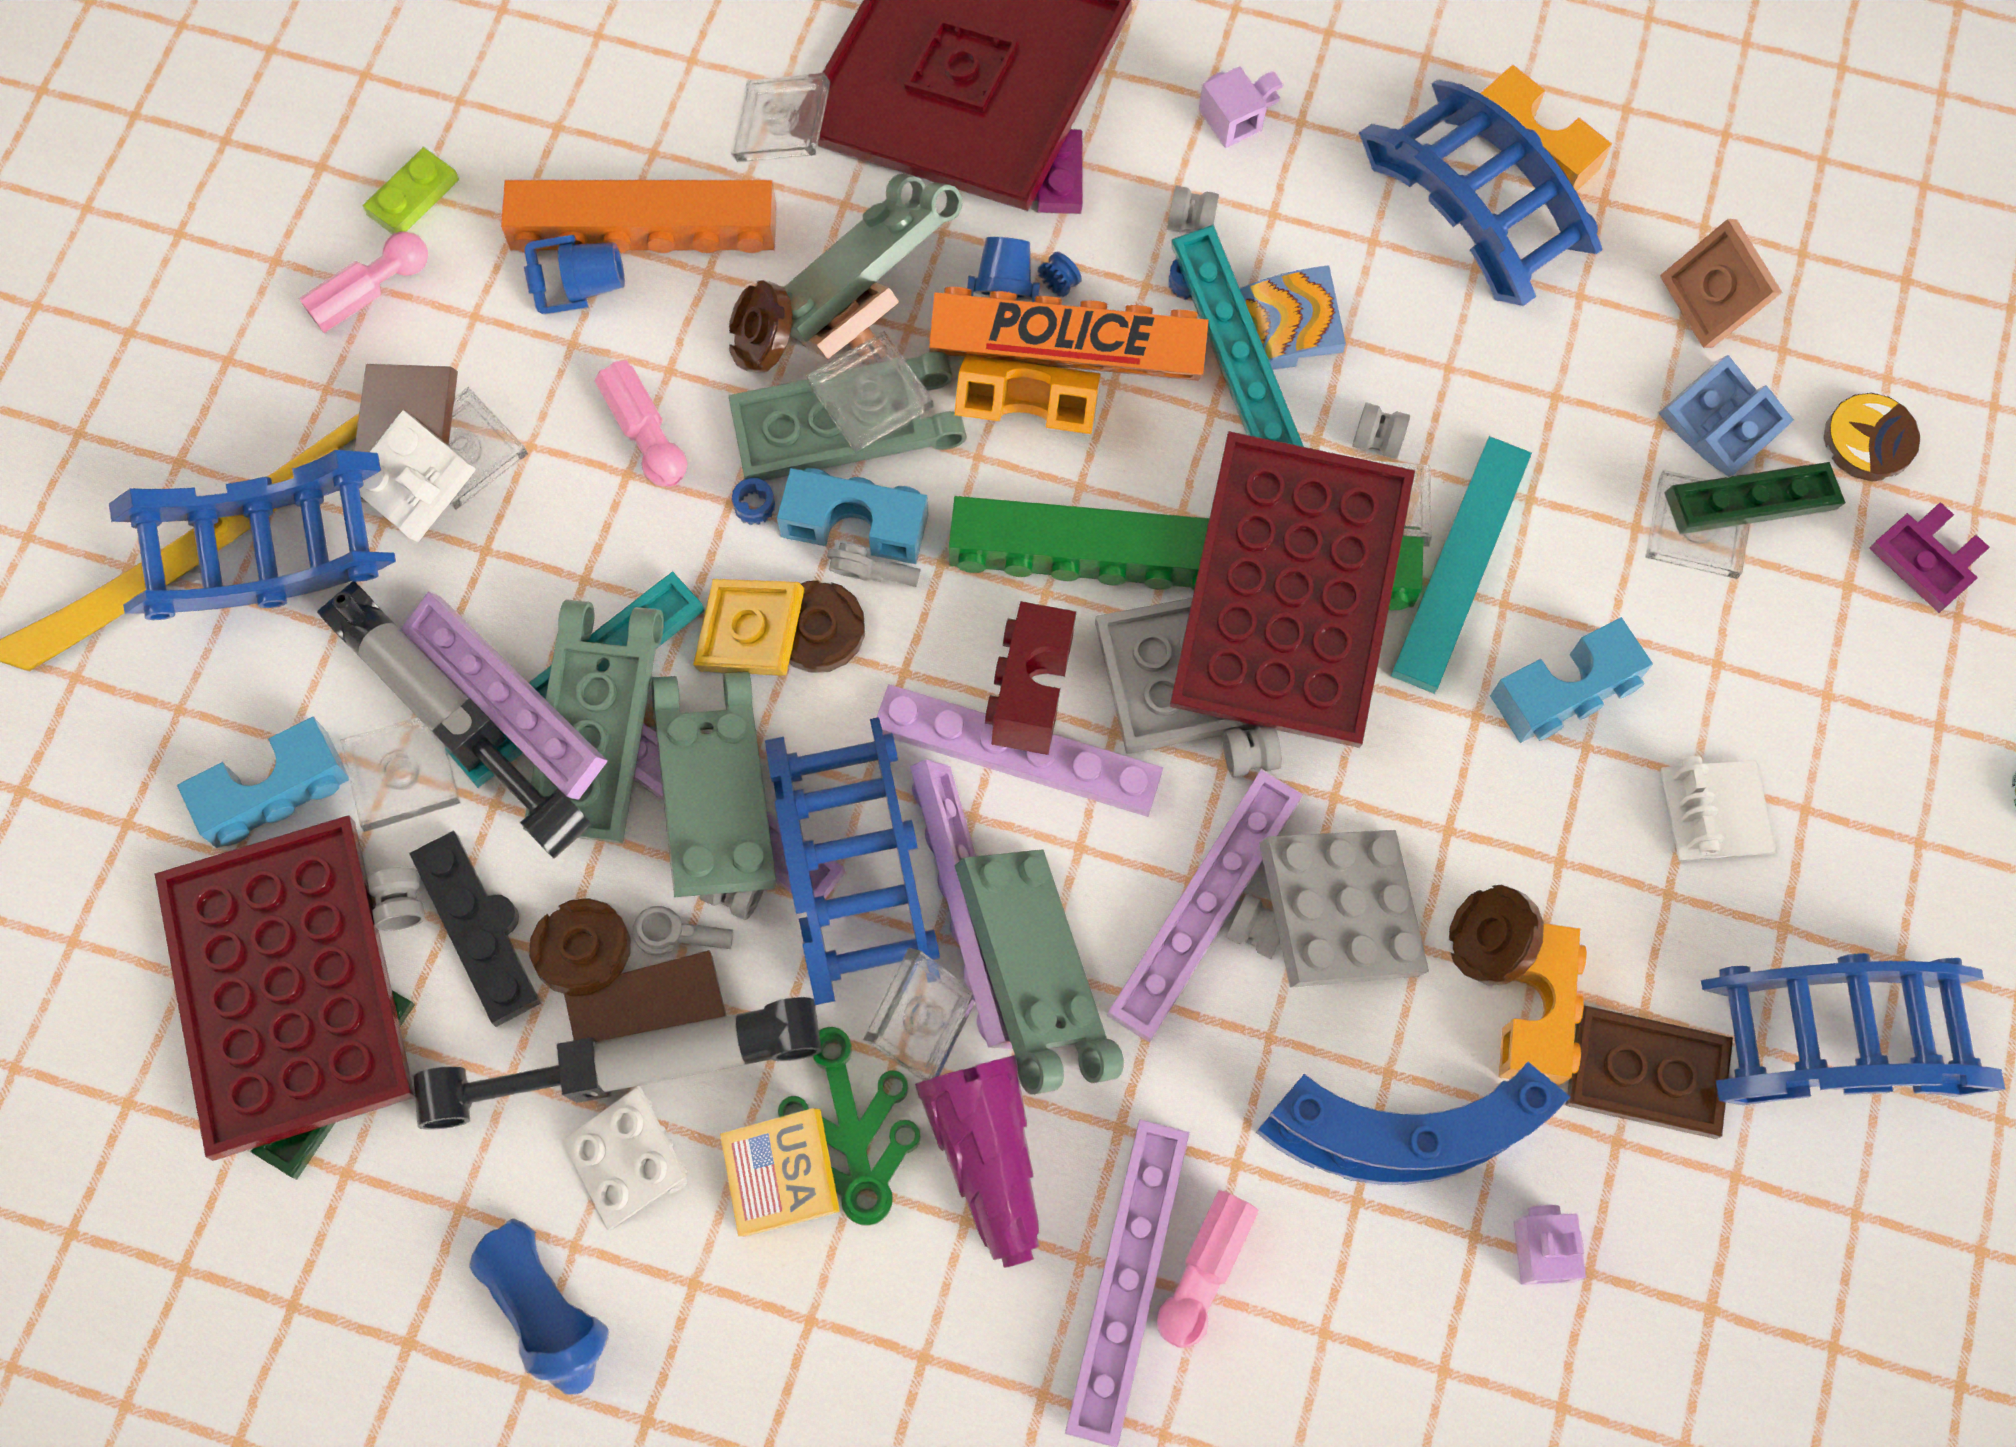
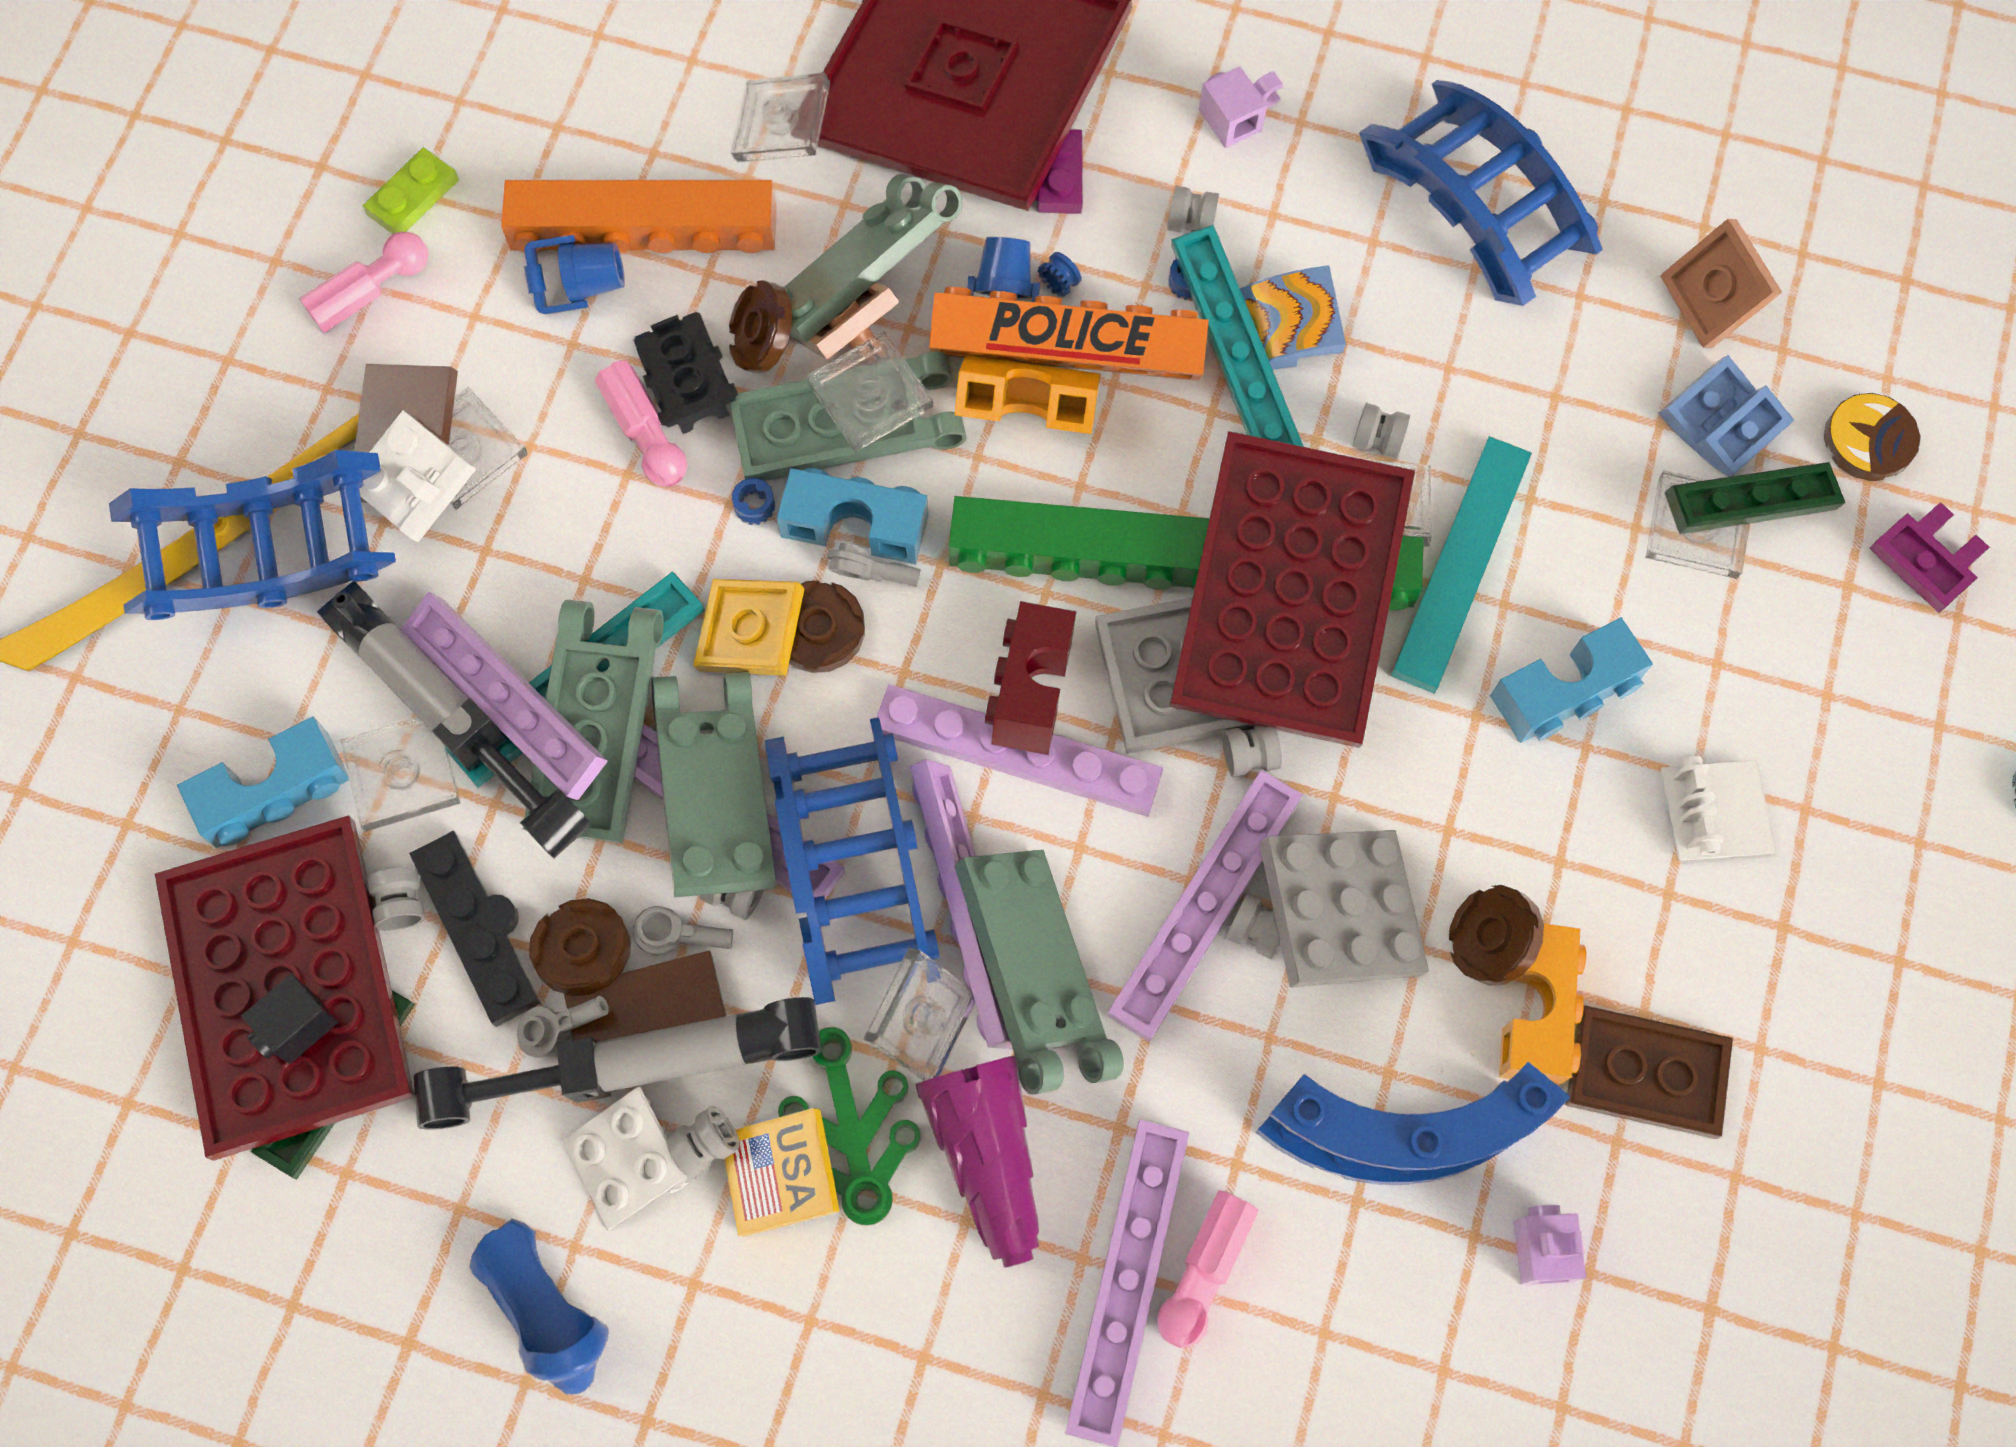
light orange arch [1480,64,1612,191] -> none
blue fence [1701,953,2005,1105] -> none
none -> black brick [242,973,339,1064]
none -> light grey plate [517,996,609,1058]
none -> black piece [633,311,738,434]
none -> light grey wheel [666,1106,740,1178]

